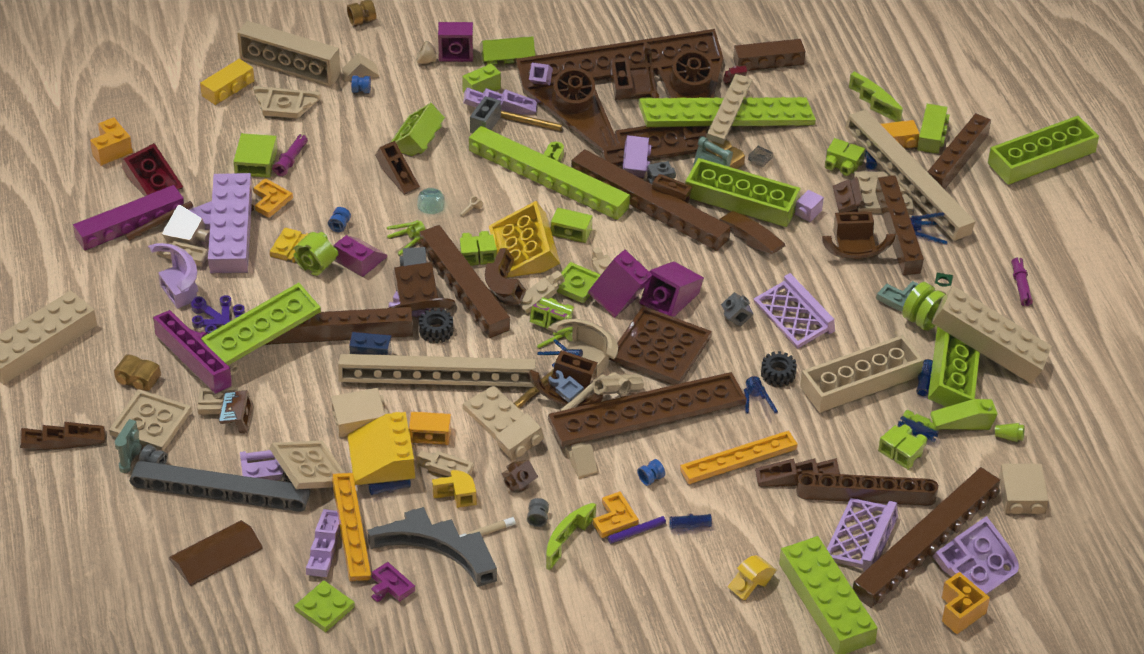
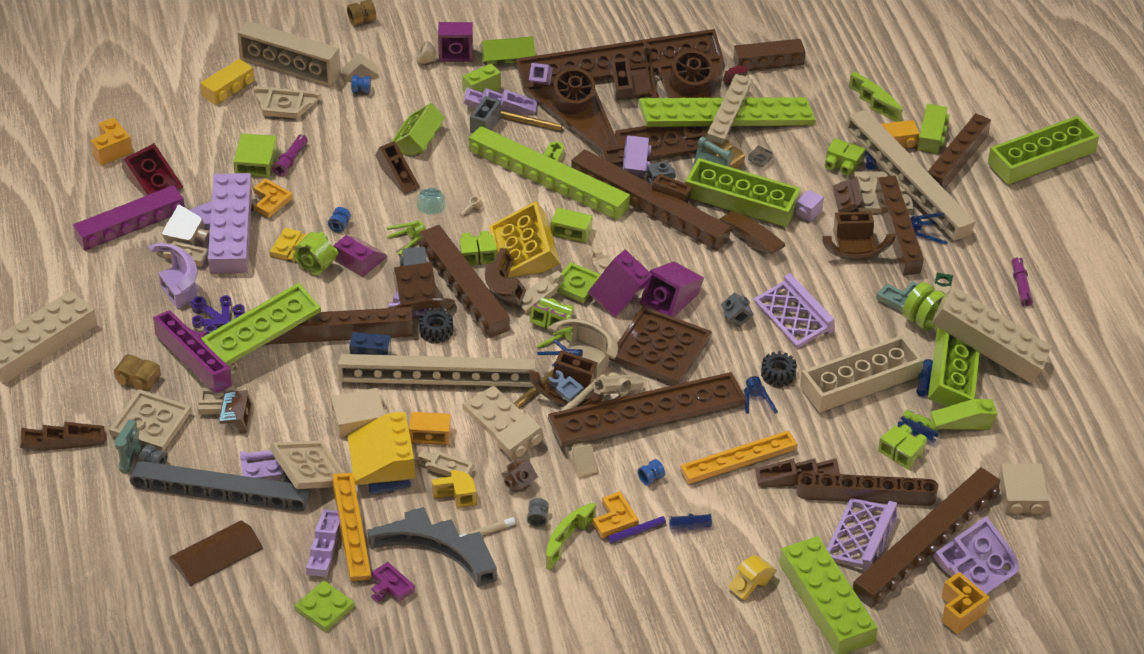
reddish brown bar [125,201,194,241] -> none
lime cone [995,423,1025,442] -> none

